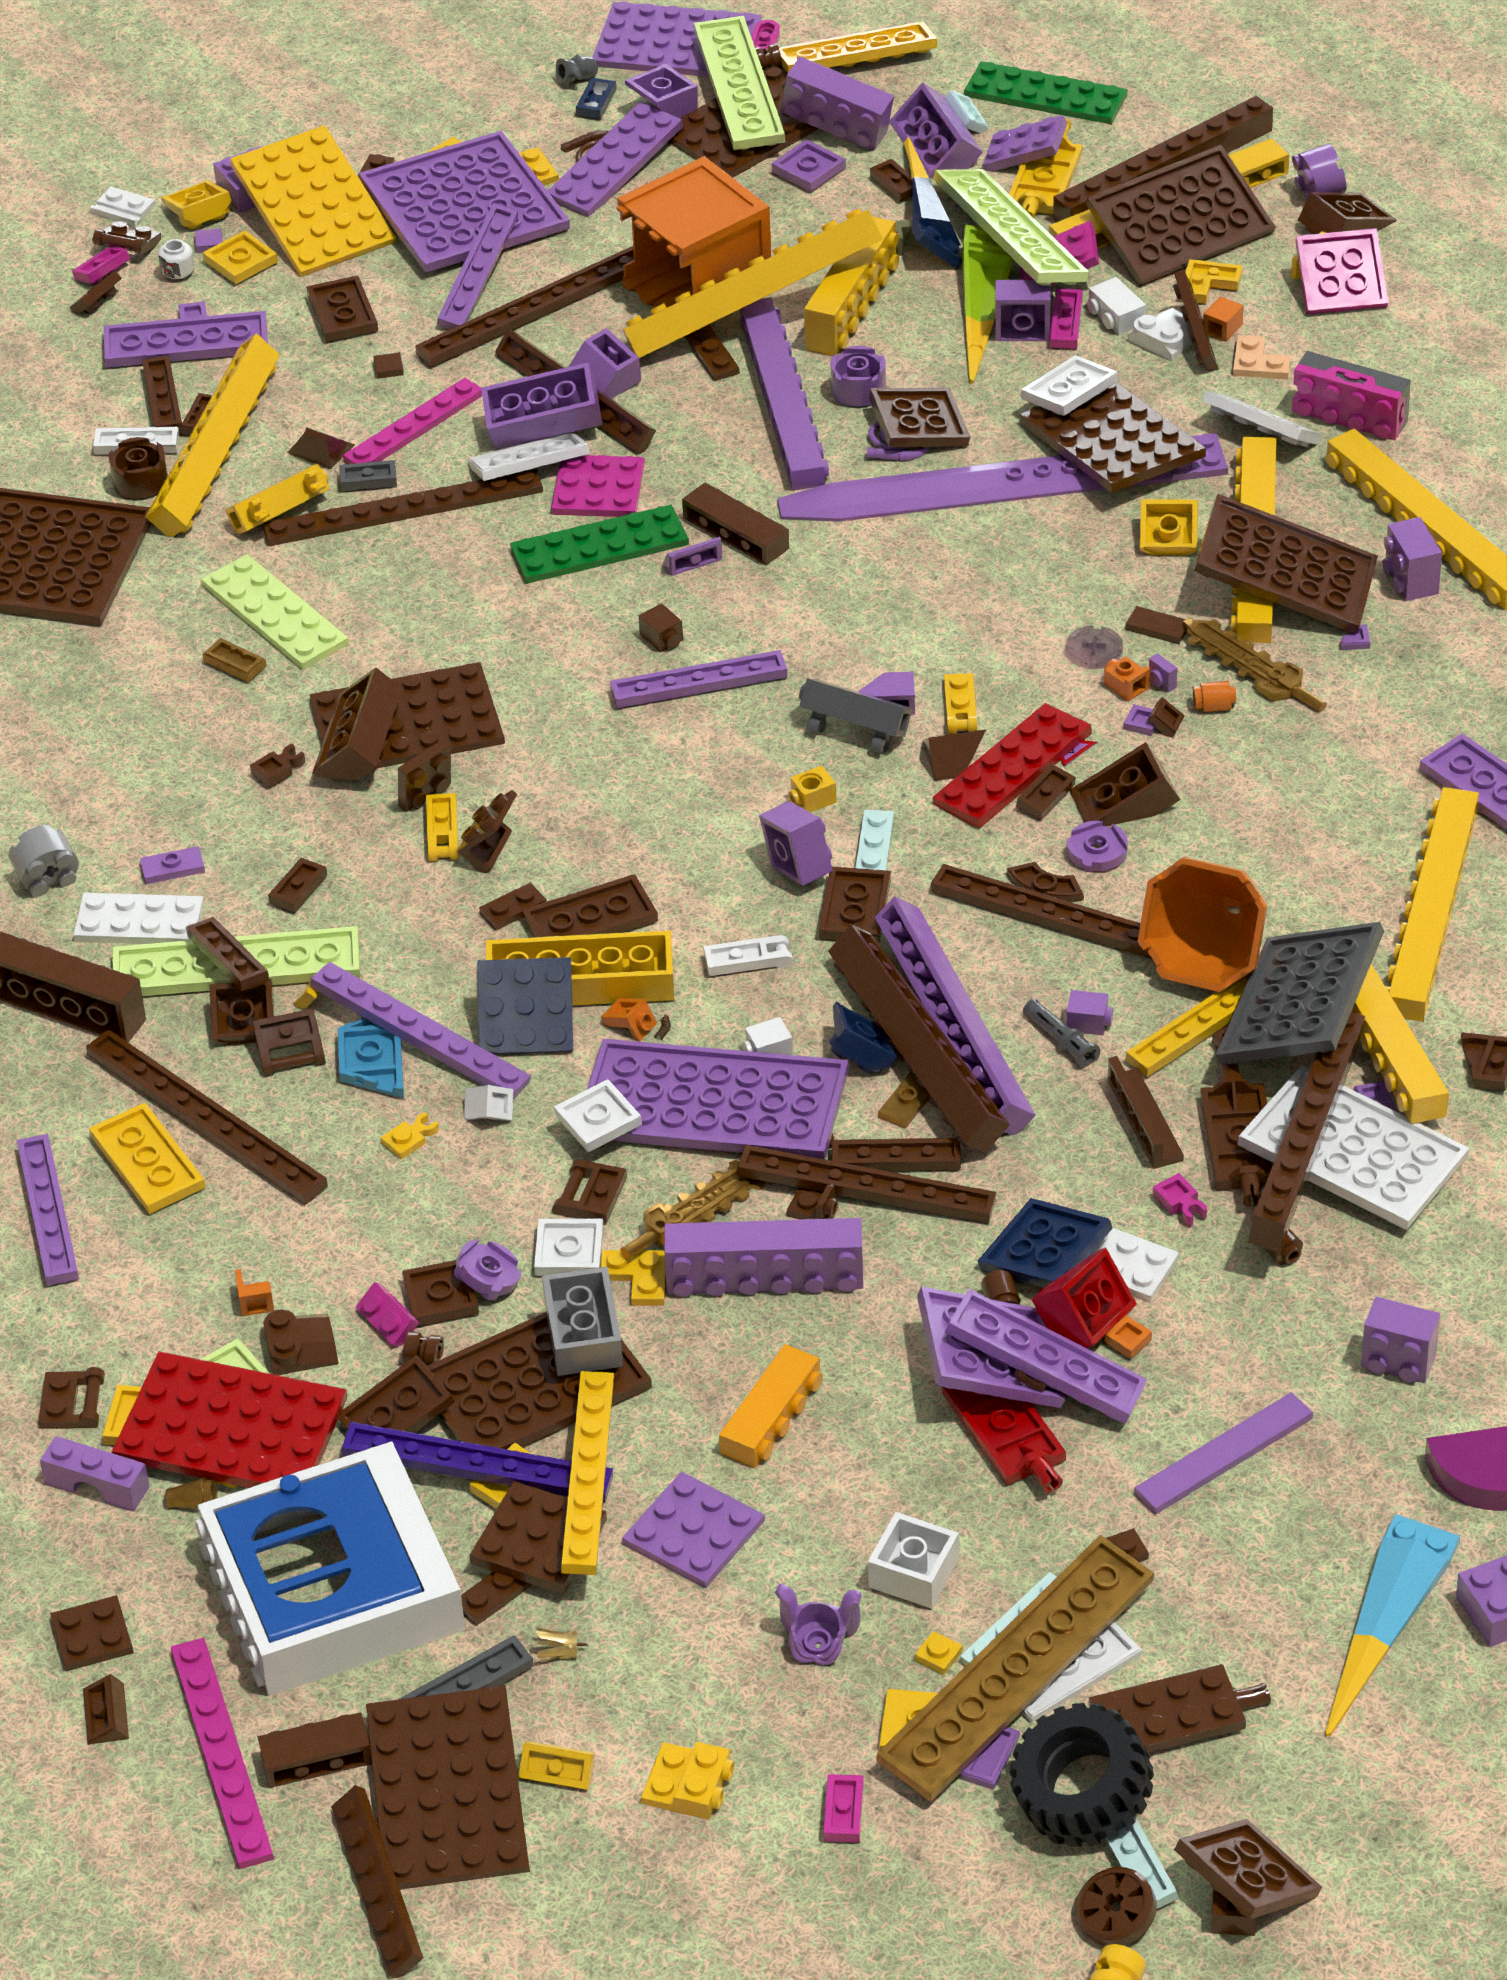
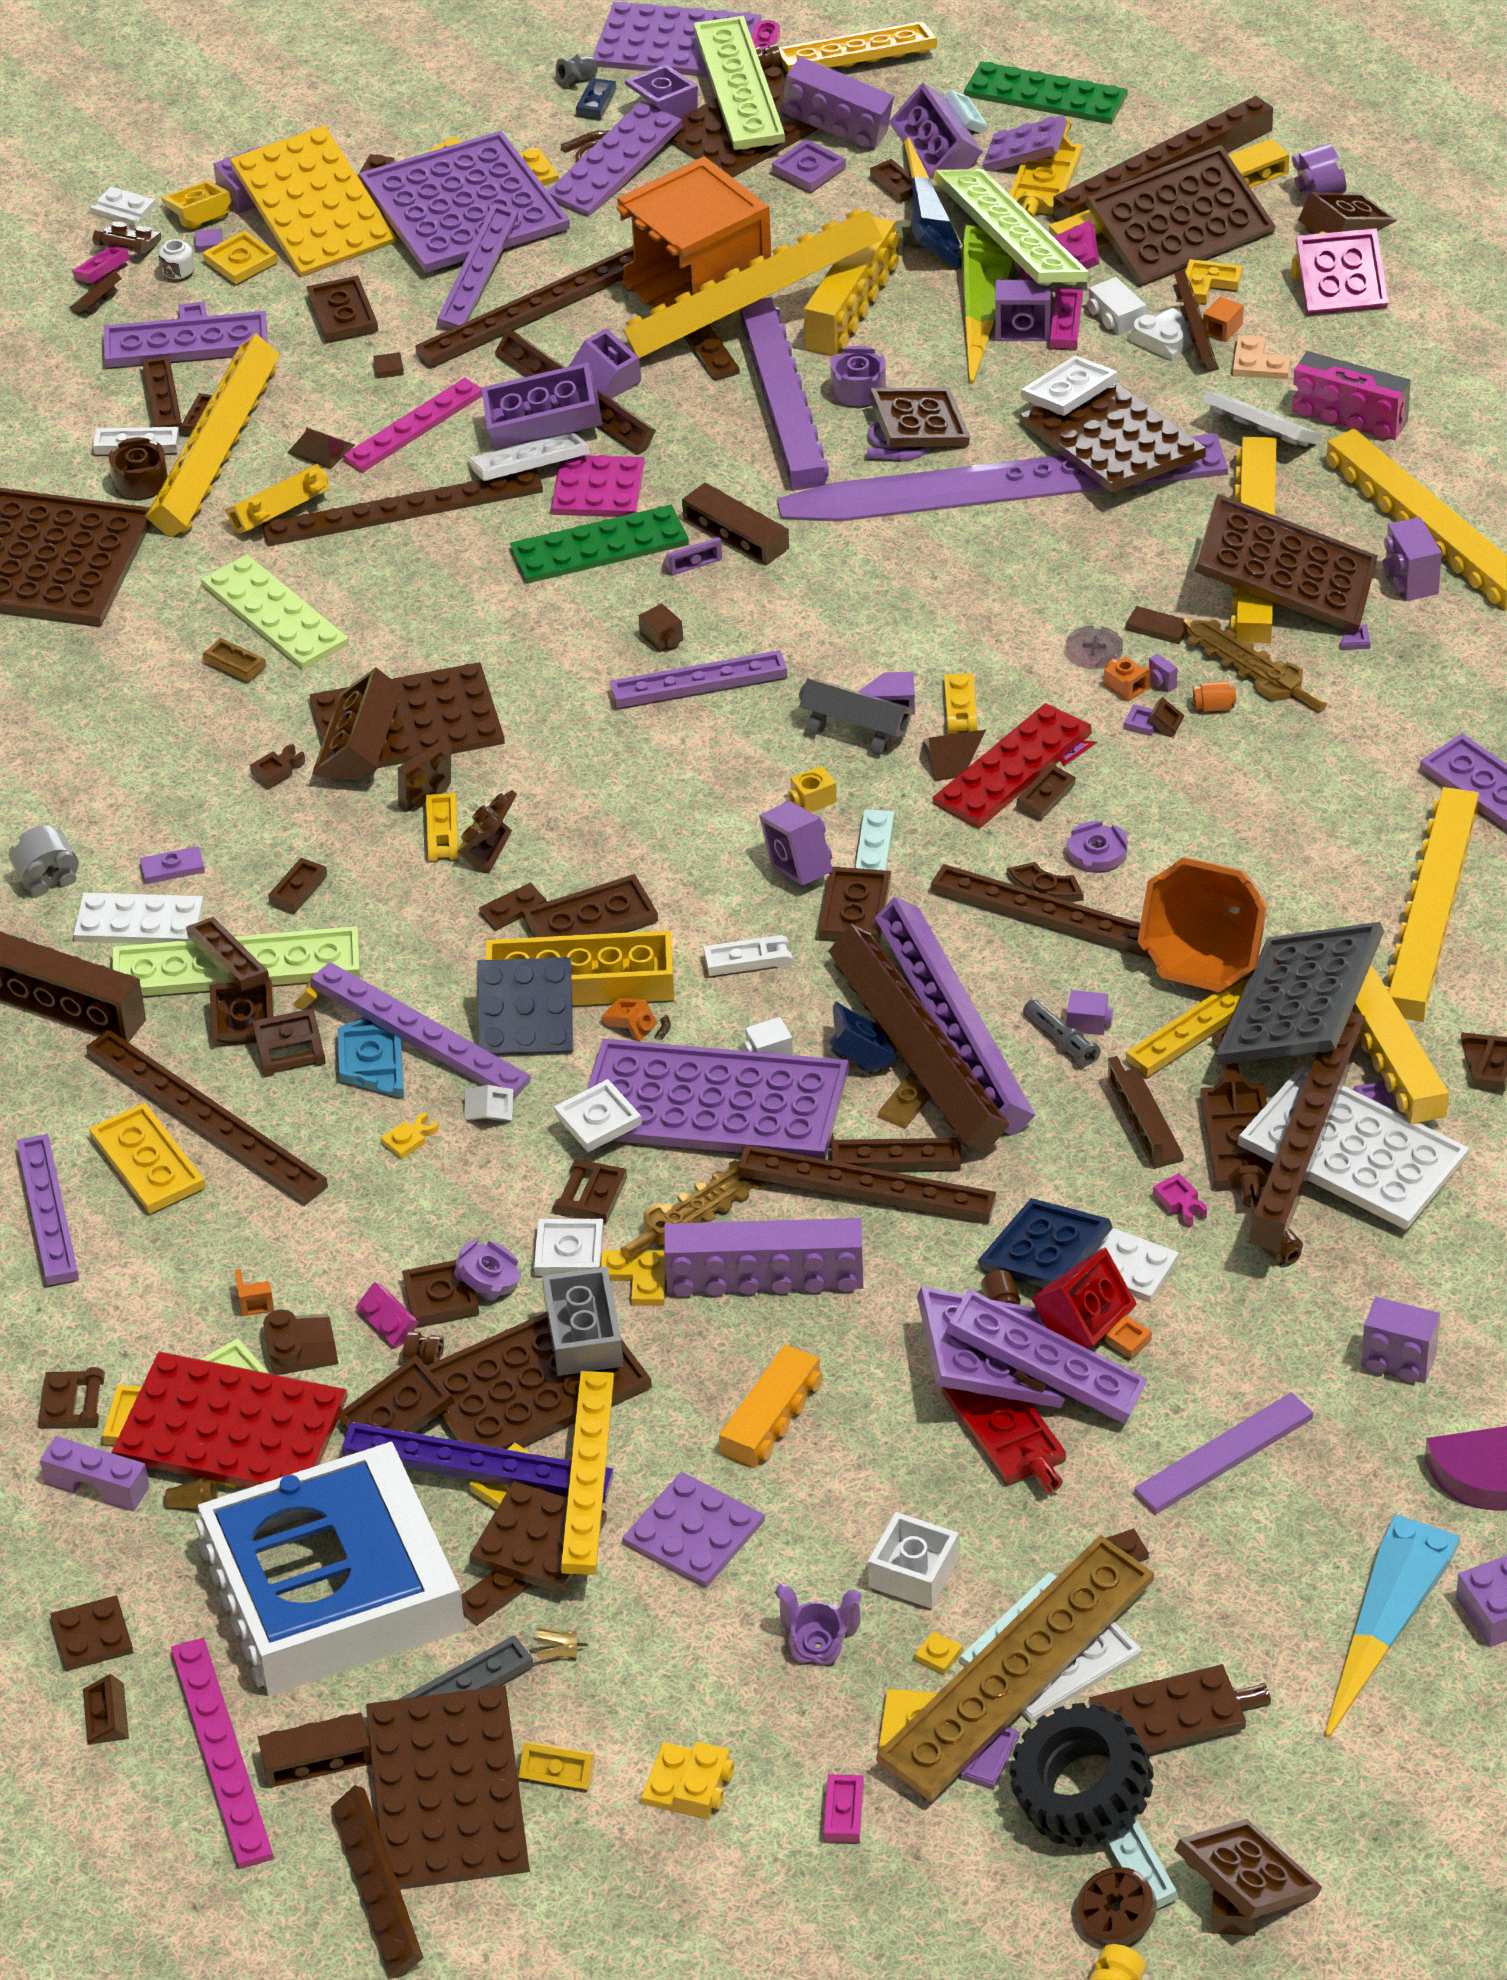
dark grey plate [339,460,397,491] -> none
reddish brown bracket [787,1184,838,1220] -> none
reddish brown slope [1070,742,1180,826] -> none
yellow slope [1140,499,1198,556] -> none

